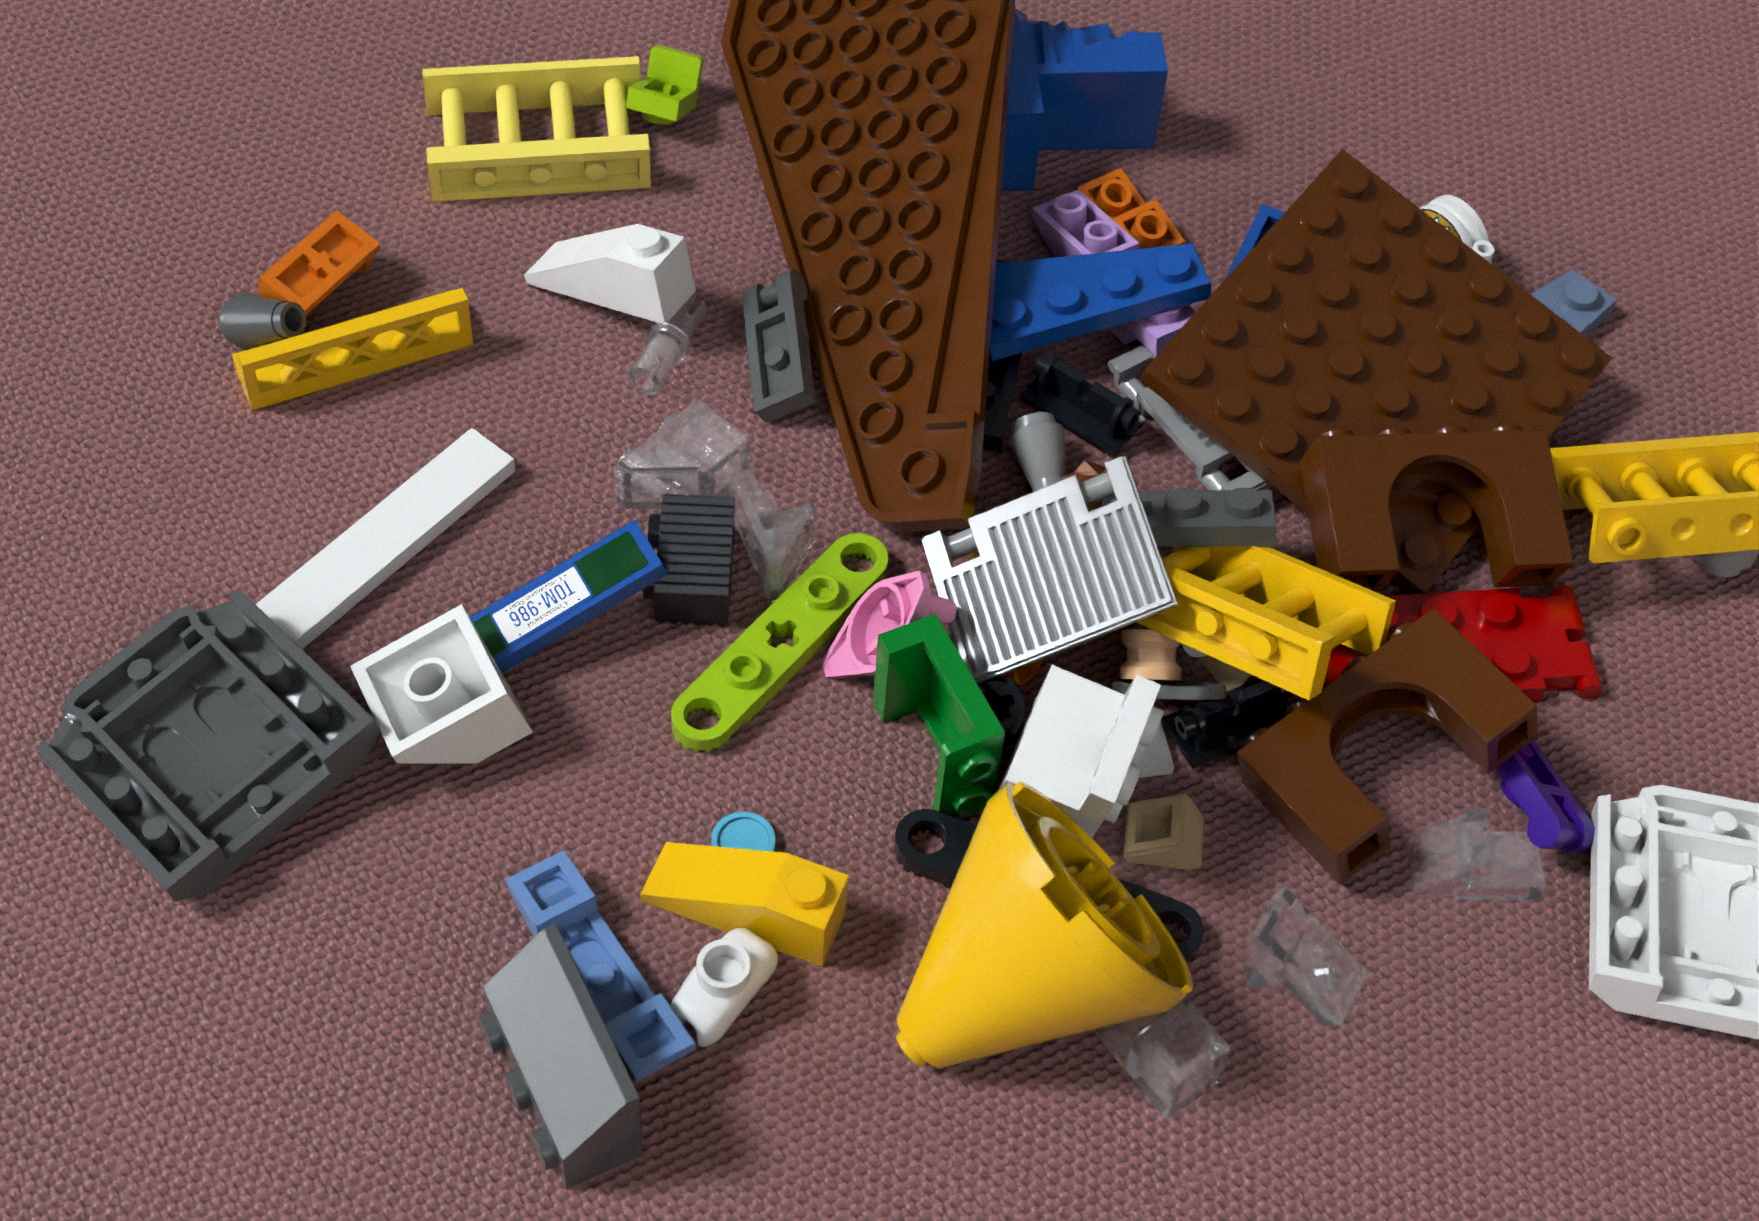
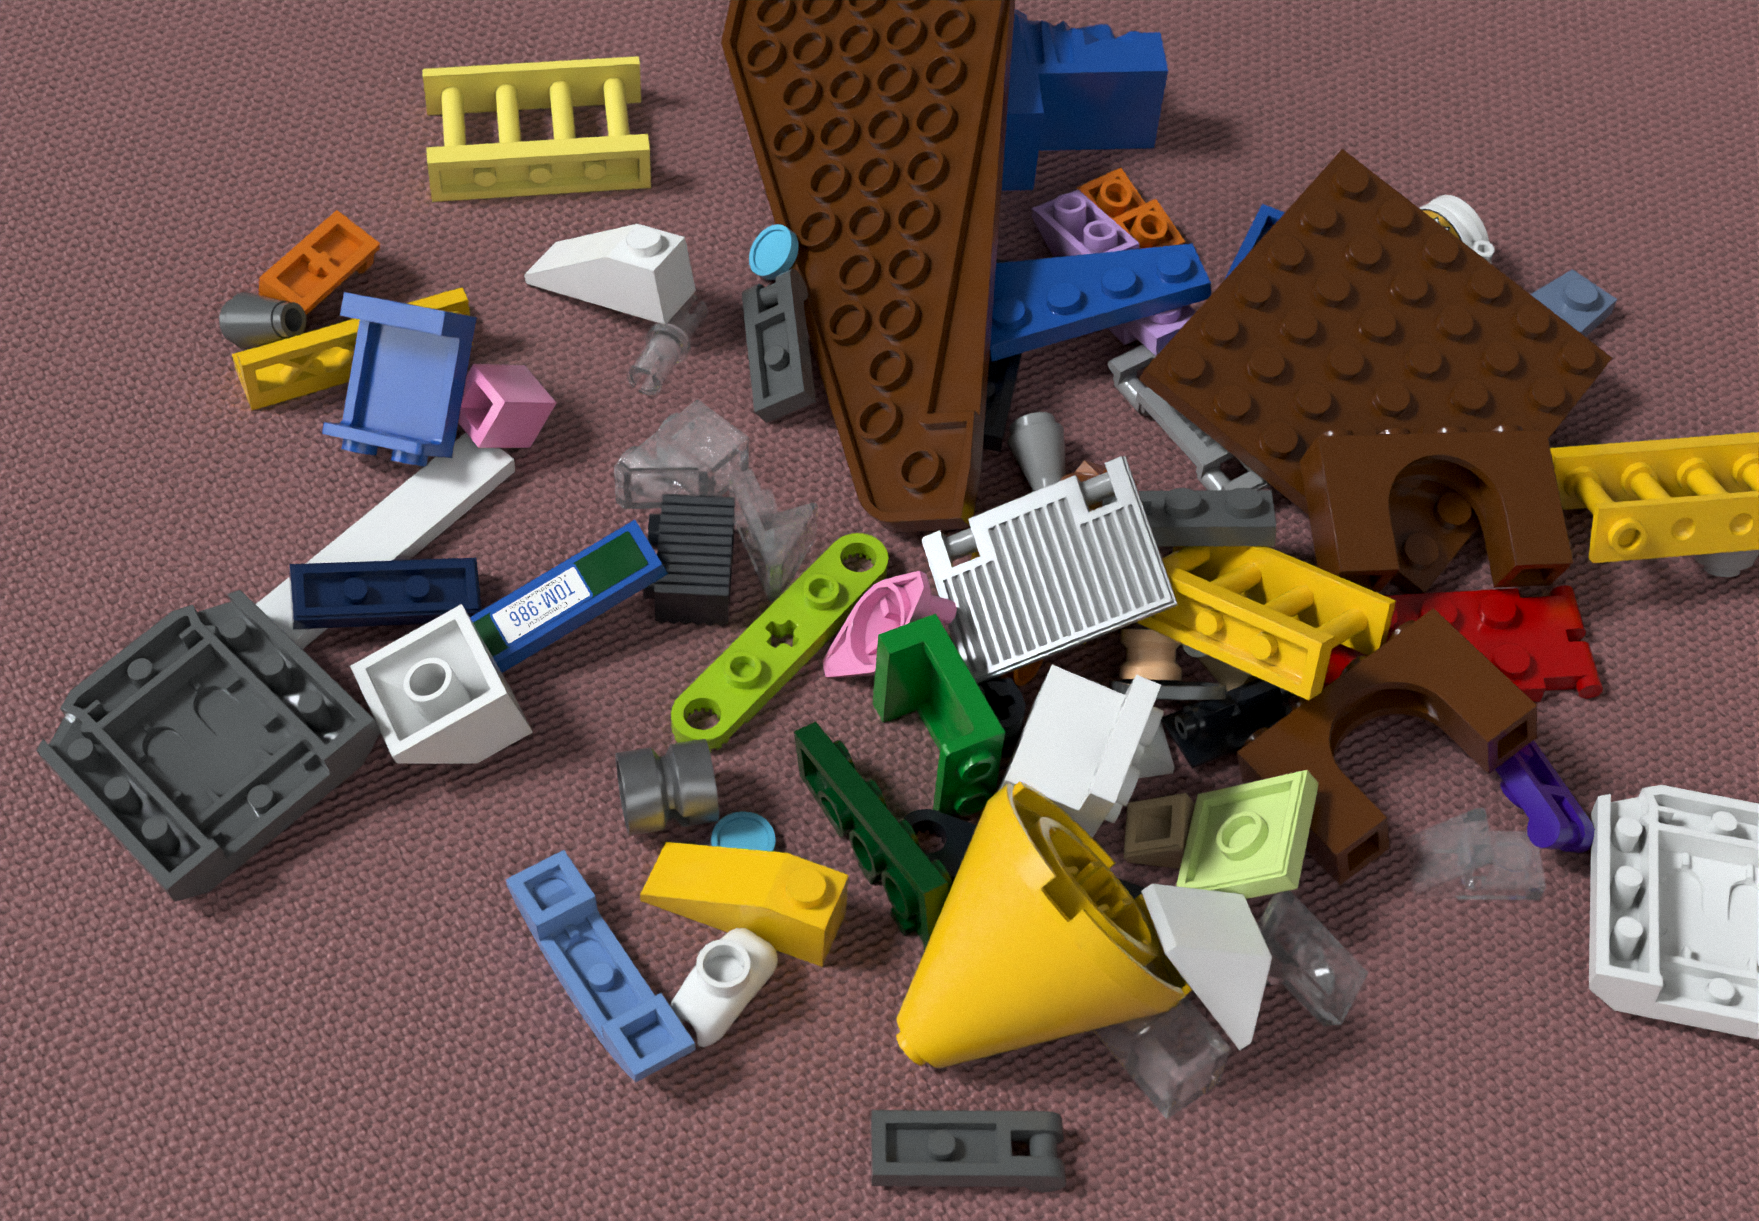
slope [478,924,643,1189] -> none
lime bracket [625,44,704,125] -> none
black hinge [1020,354,1147,456] -> none
none -> dark blue tile [289,558,482,630]
none -> panel [322,292,477,466]
none -> bright pink brick [458,364,557,448]
none -> flat silver wheel [615,739,719,836]
none -> medium azure piece [749,224,799,280]
none -> dark green wing [794,721,953,958]
none -> dark grey plate [871,1110,1066,1192]
none -> white slope [1141,884,1272,1050]
none -> yellowish green tile [1176,770,1319,899]

